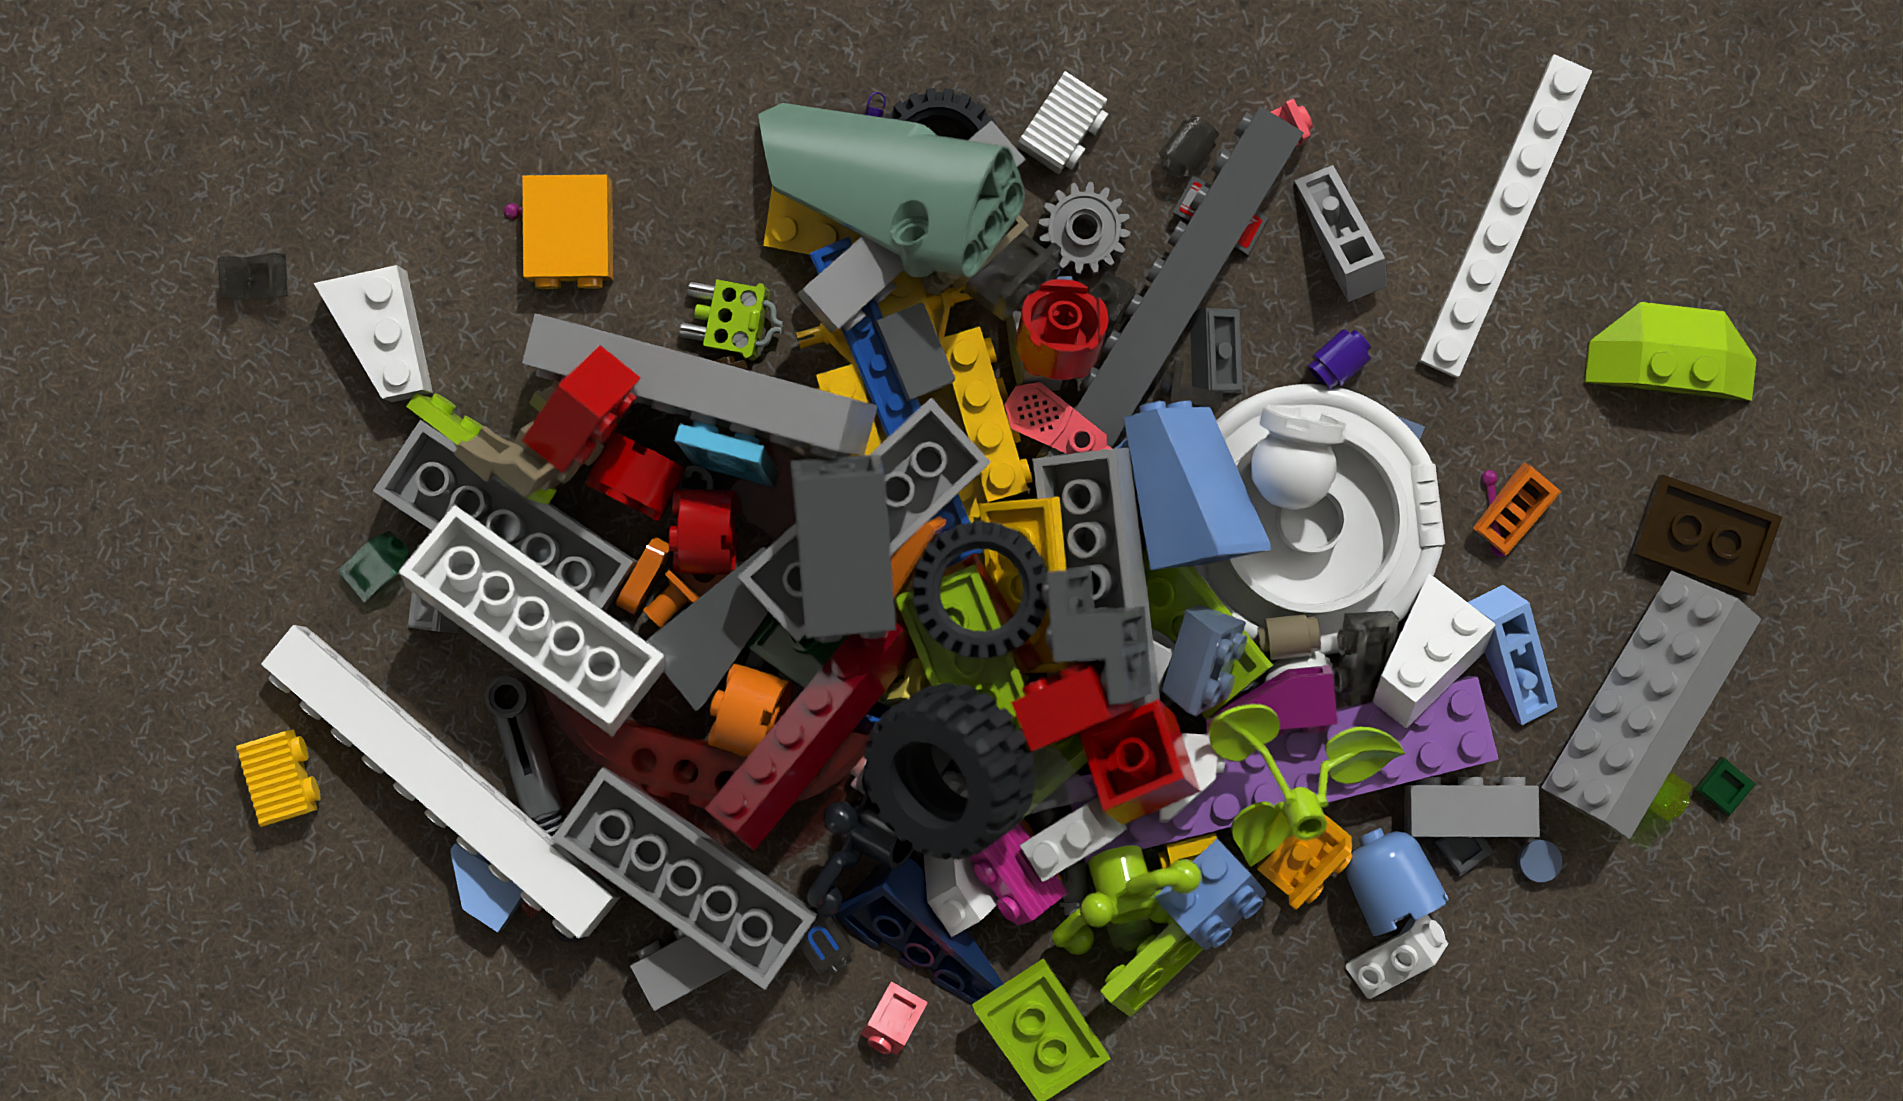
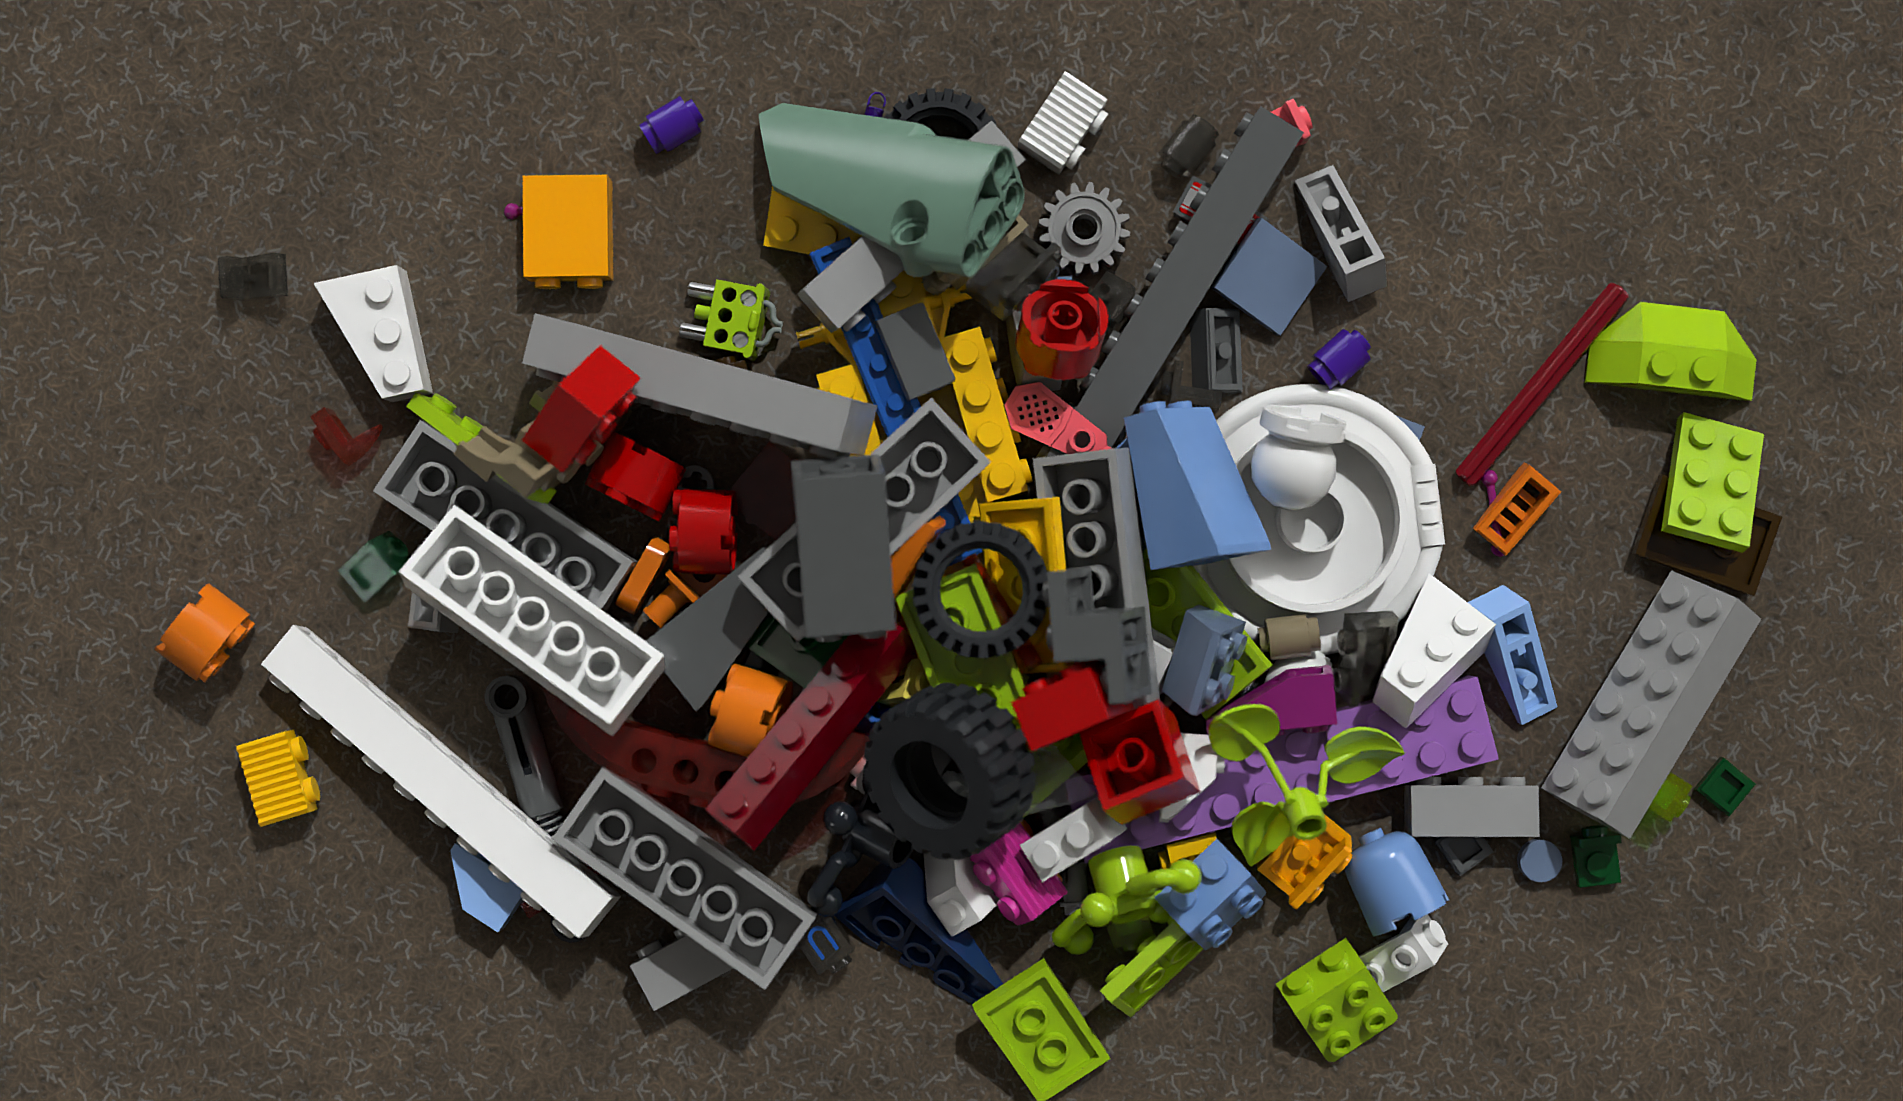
medium azure plate [675,422,779,488] -> none
coral bracket [861,981,928,1055] -> none
white plate [1418,54,1592,378] -> none
none -> orange brick [154,583,255,682]
none -> clear red plate [310,407,383,466]
none -> dark purple brick [639,96,705,154]
none -> sand blue tile [1210,218,1327,336]
none -> lime bracket [1276,938,1398,1062]
none -> dark red axle [1455,283,1629,486]
none -> dark green bracket [1570,825,1622,888]
none -> lime plate [1661,412,1764,553]

